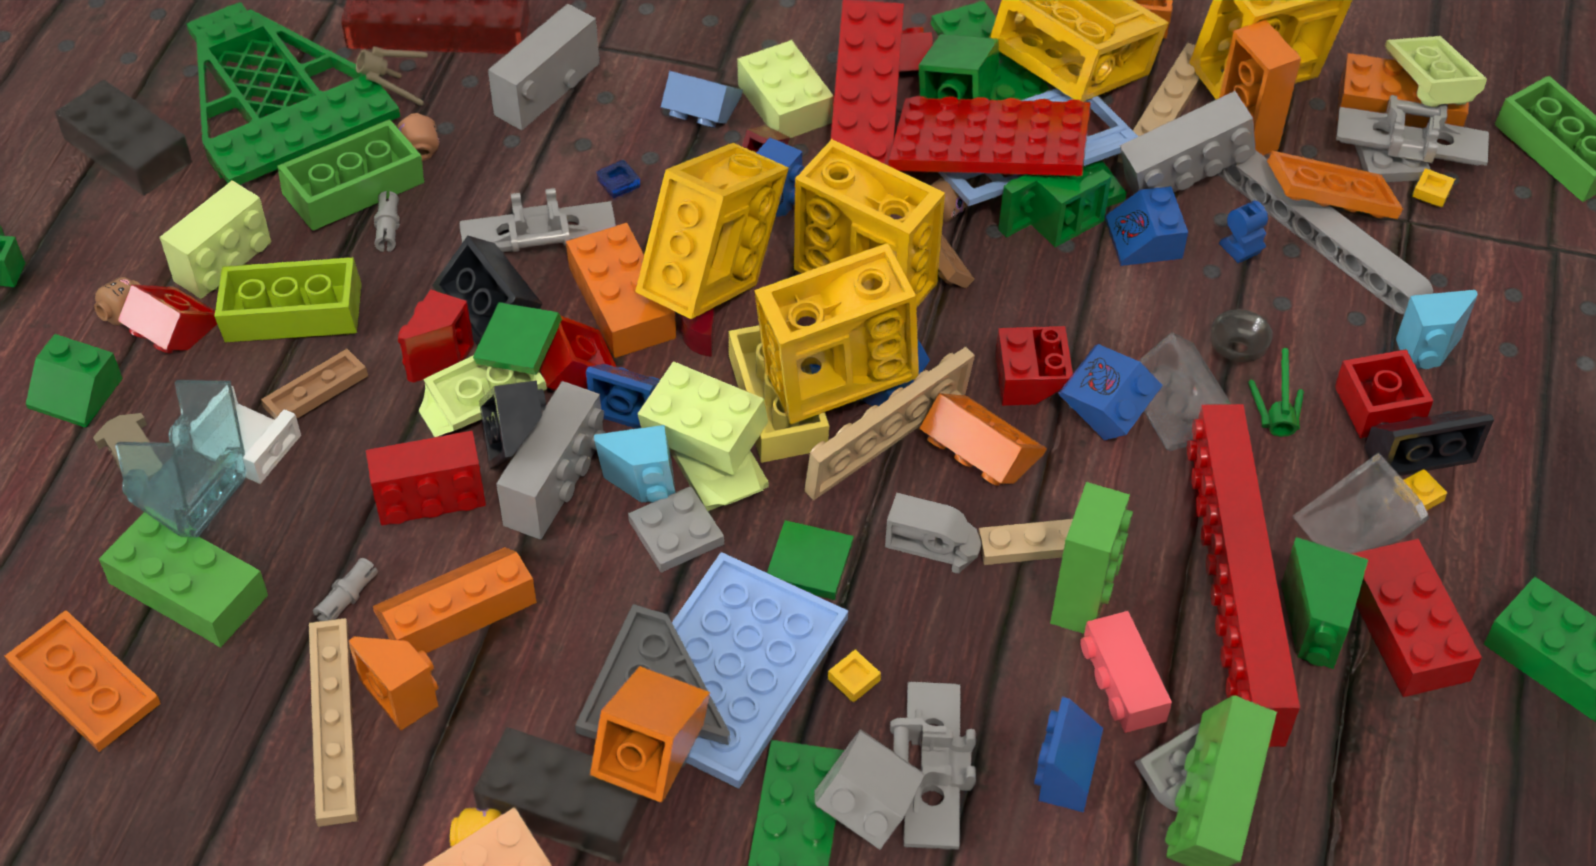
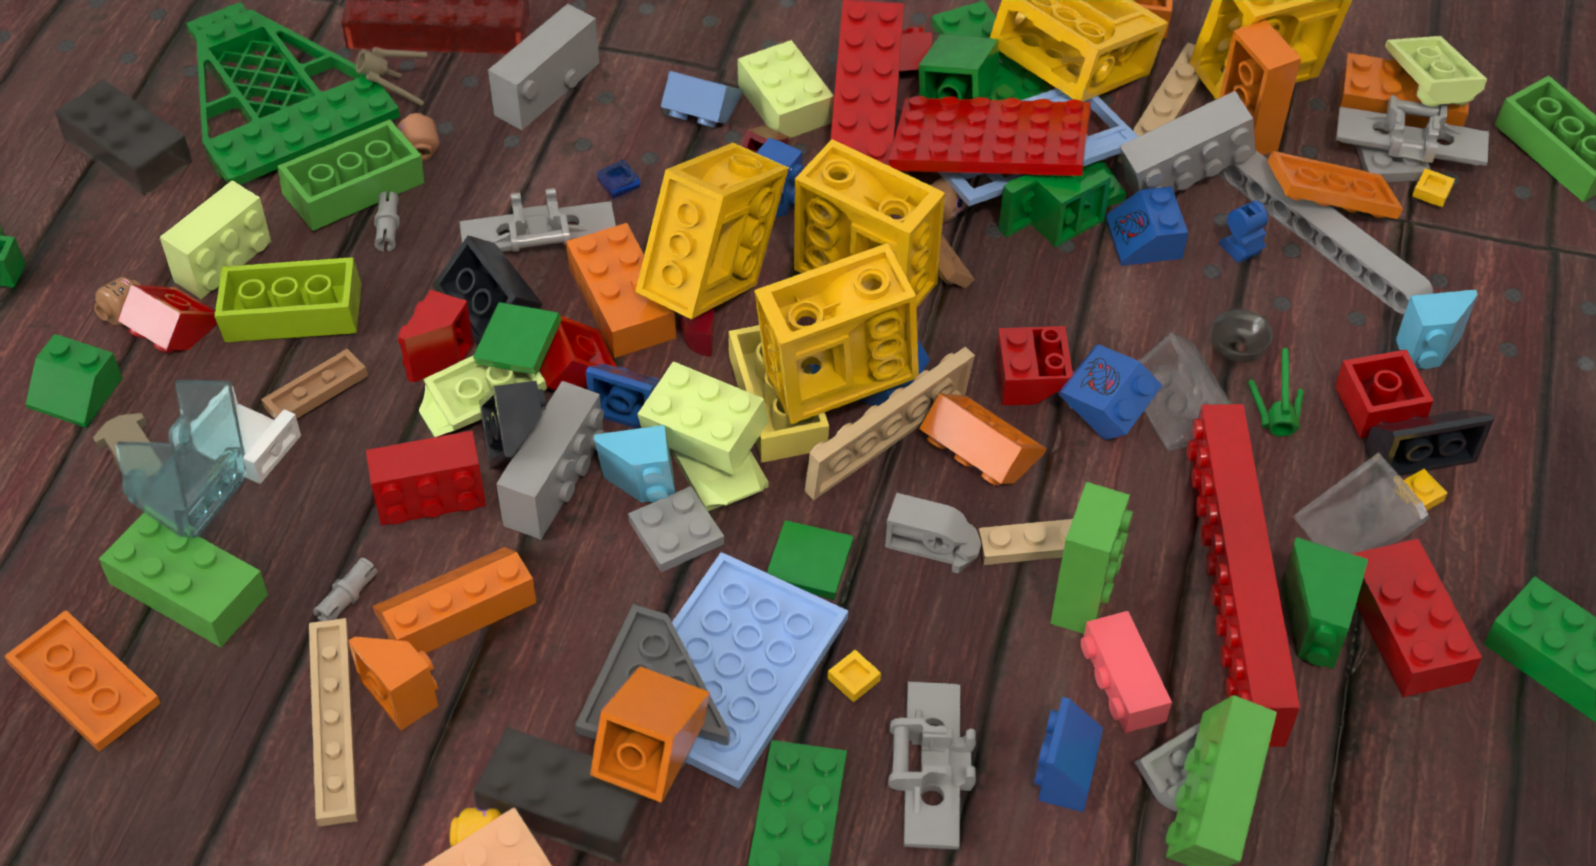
light grey slope [815,729,924,849] -> none

